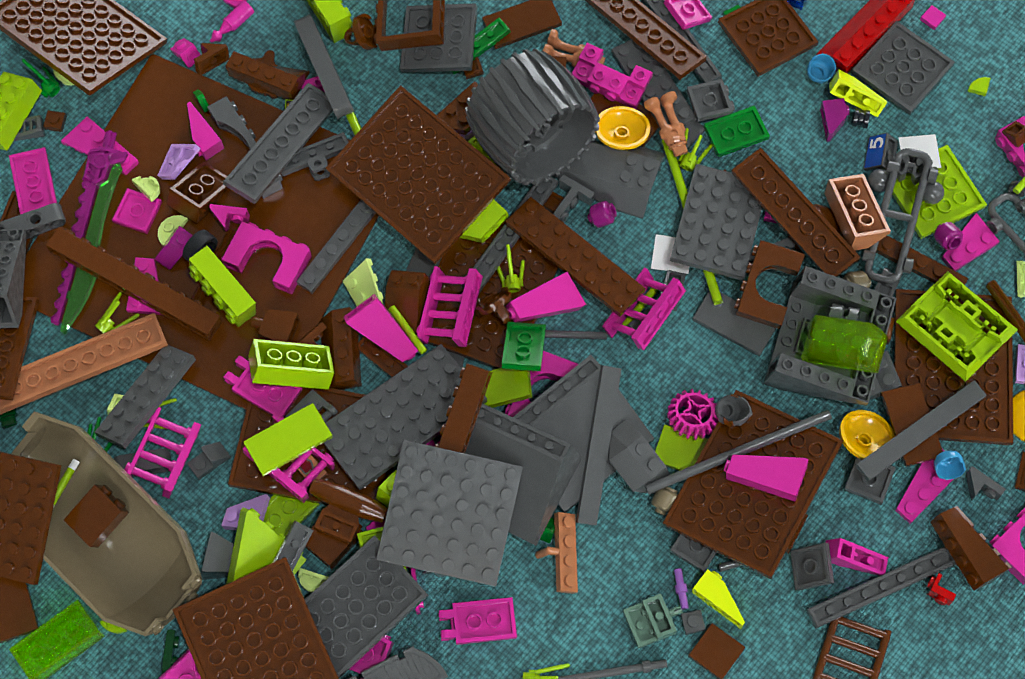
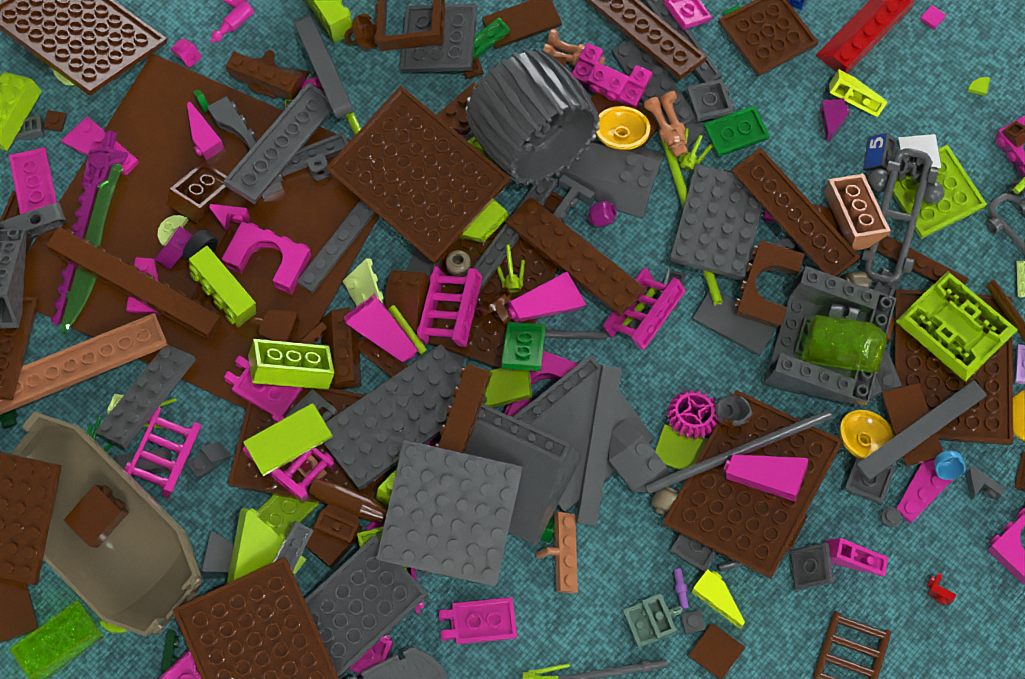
green plant [22,59,60,98] -> none
lime bar [53,459,80,508] -> none
lime plant [95,292,140,333] -> none
dark pink tile [112,188,162,234] -> none
yellowish green plate [132,176,160,202] -> none
lavender wing [157,144,200,180] -> none
reddish brown slope [194,43,230,76] -> none
lavender wing [221,494,270,530] -> none
yellowish green plate [298,568,329,593] -> none
white sticker [651,235,689,274] -> none
dark azure hair [806,53,836,84] -> none
dark grey tile [806,547,956,629] -> none
dark grey plate [851,21,955,115] -> none
black wheel [852,108,870,129] -> none
reddish brown wedge [930,506,1012,591] -> none
magenta head [934,222,963,250] -> none
dark pink wing [941,213,1000,271] -> none
none -> dark tan head [446,250,471,277]
none -> dark grey plate [881,507,902,527]

